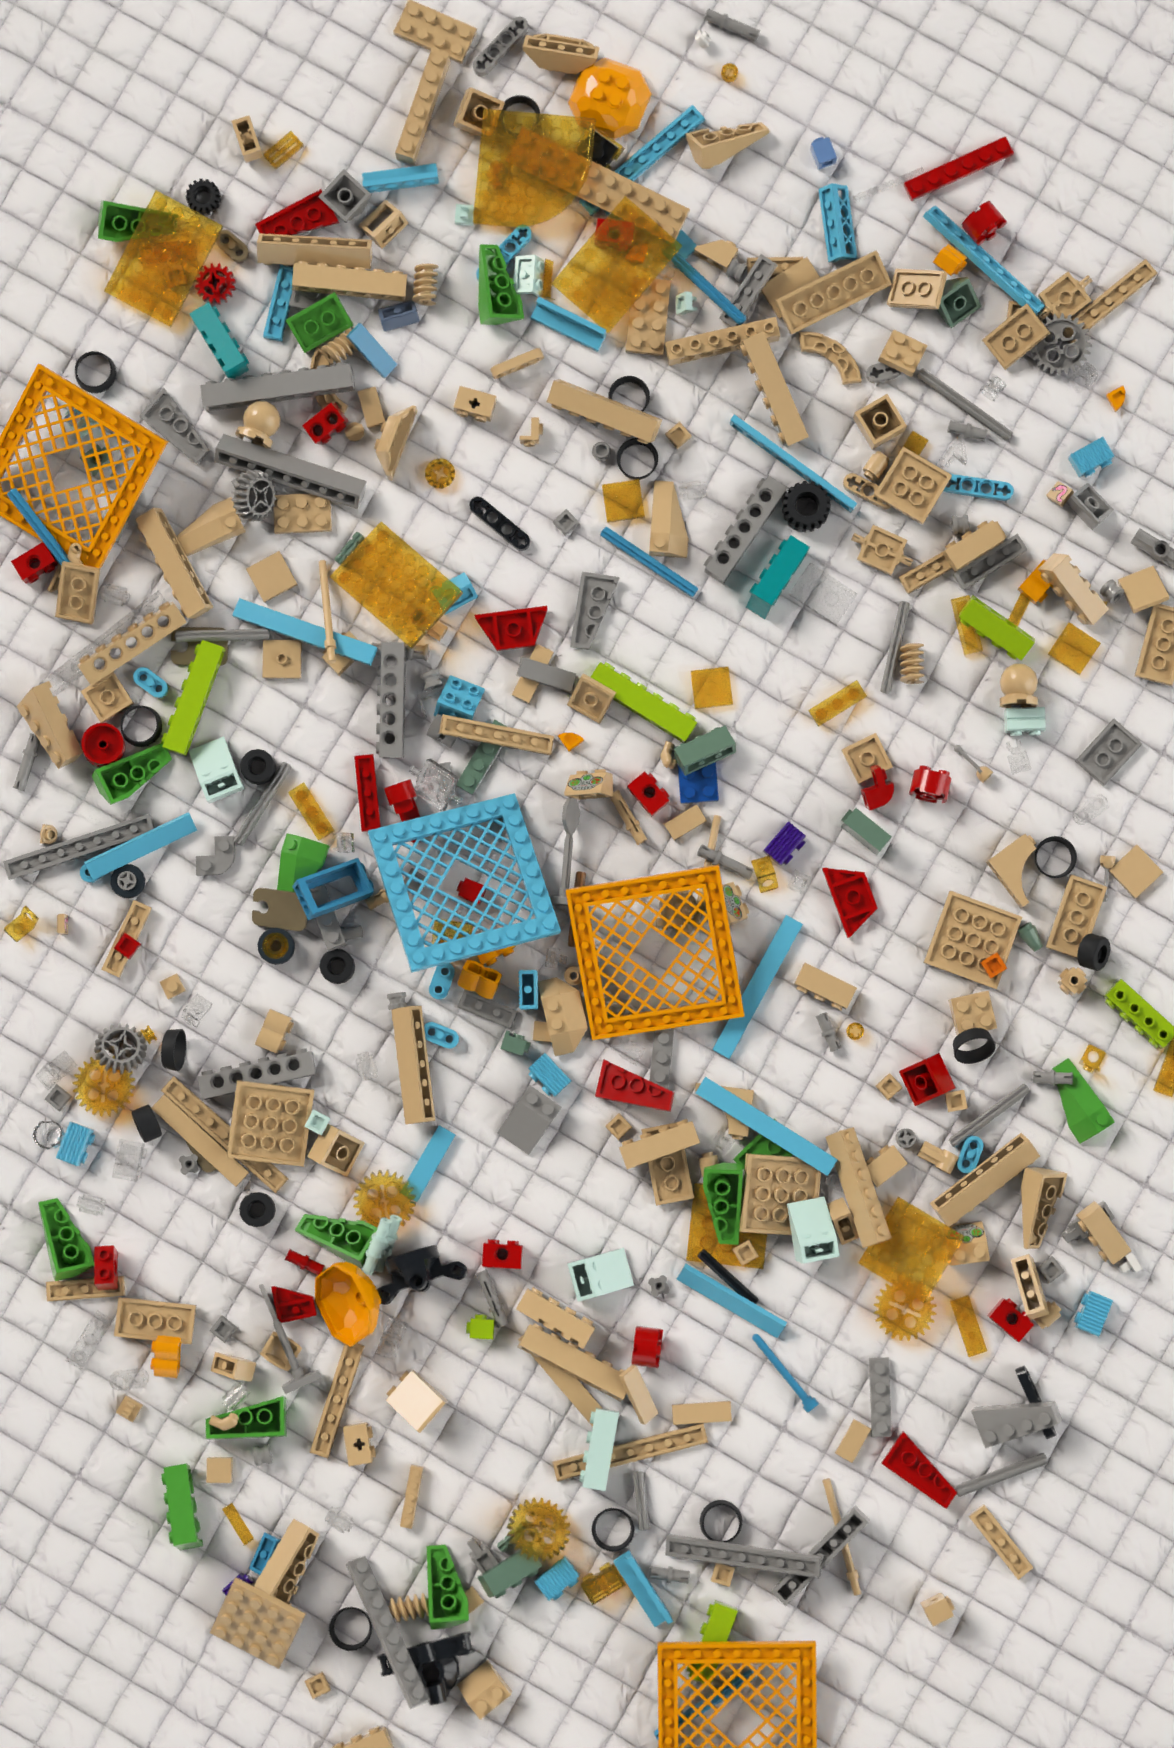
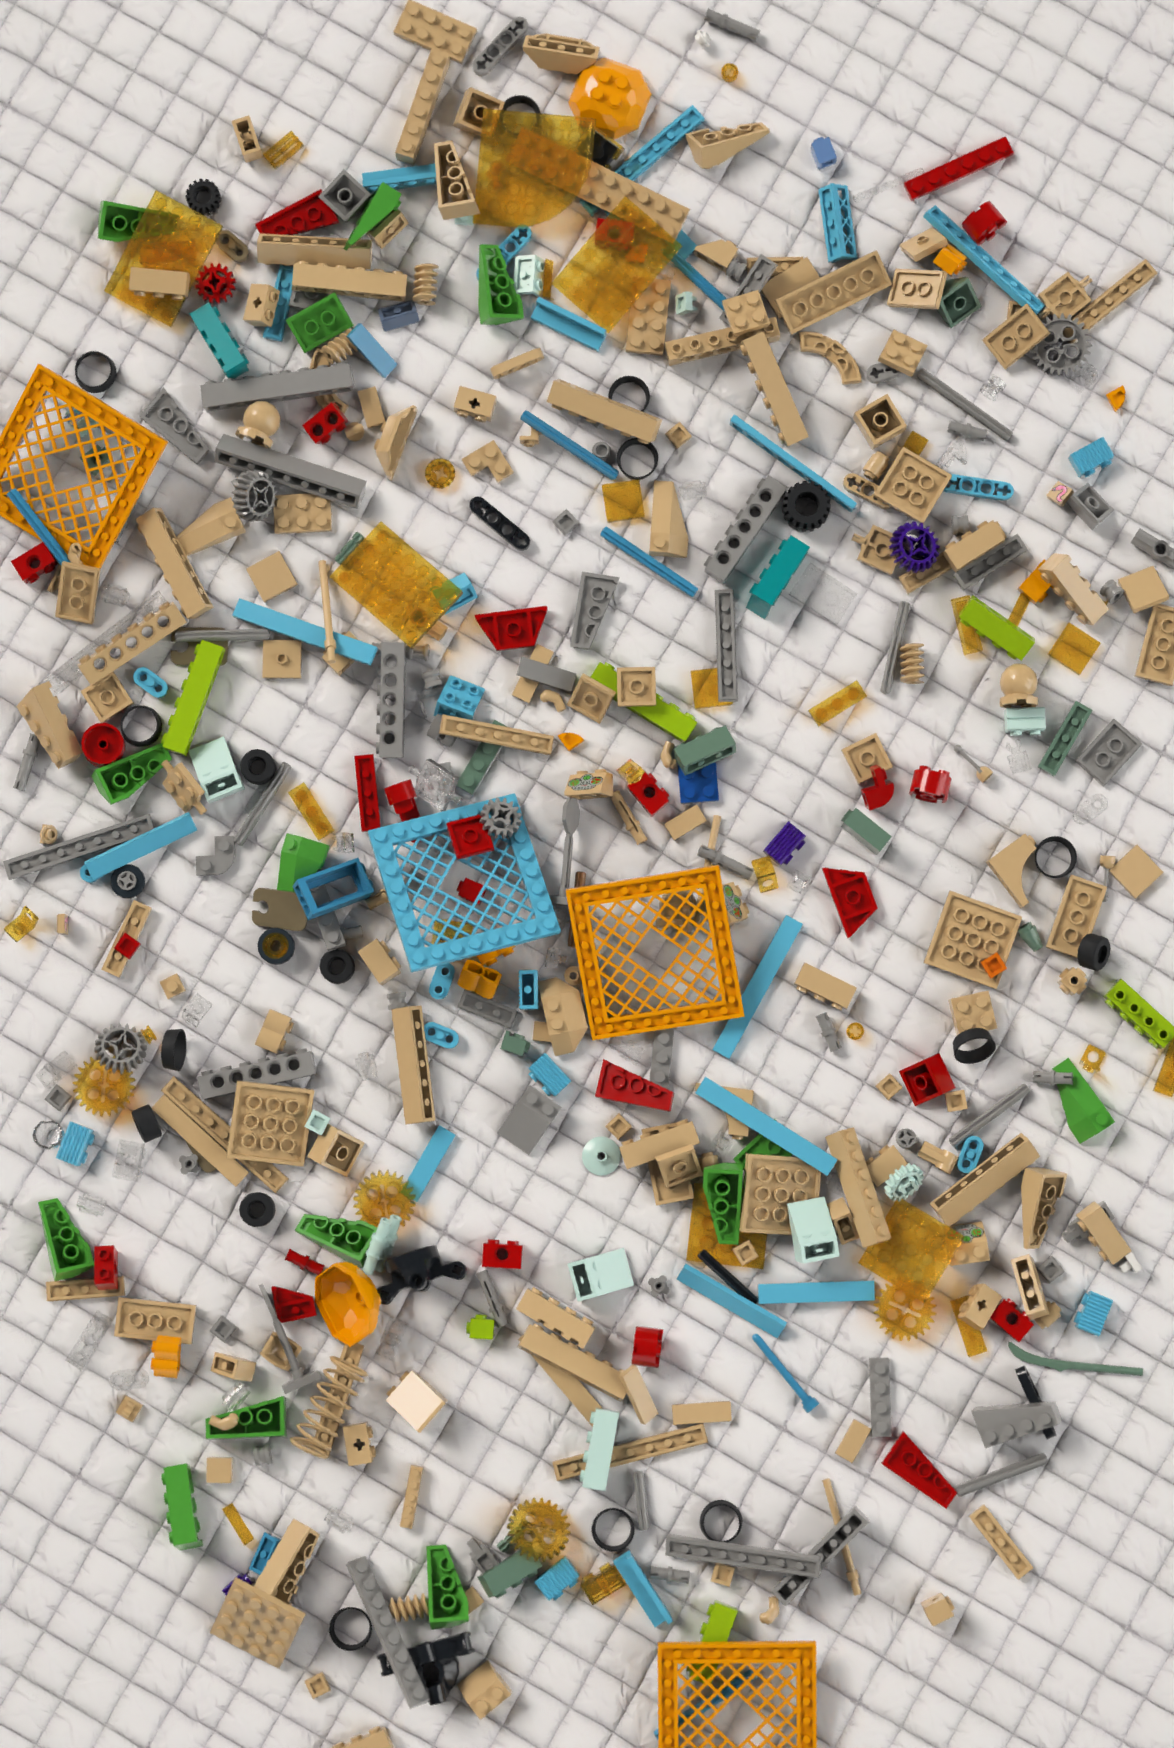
none -> tan brick [129,267,190,300]
none -> tan plate [161,760,207,815]
none -> tan brick [243,284,280,327]
none -> tan piece [290,1356,368,1459]
none -> bright green wedge [343,182,402,251]
none -> tan brick [358,939,401,986]
none -> tan wedge [434,140,480,220]
none -> red tile [446,814,494,860]
none -> tan plate [462,440,514,483]
none -> light grey gear [480,798,522,839]
none -> dark azure axle [520,410,619,480]
none -> tan arm [540,690,566,712]
none -> light aqua dish [582,1137,621,1175]
none -> clear yellow plate [616,759,645,785]
none -> tan plate [617,667,656,707]
none -> tan plate [656,1144,703,1188]
none -> light grey tile [715,589,738,702]
none -> tan plate [722,290,770,337]
none -> medium azure tile [758,1281,875,1304]
none -> tan arm [759,1596,779,1624]
none -> light aqua gear [884,1163,924,1202]
none -> dark purple gear [889,521,940,573]
none -> tan plate [899,228,948,262]
none -> tan brick [958,1283,1002,1330]
none -> sand green piece [1008,1342,1143,1376]
none -> sand green plate [1038,701,1093,776]

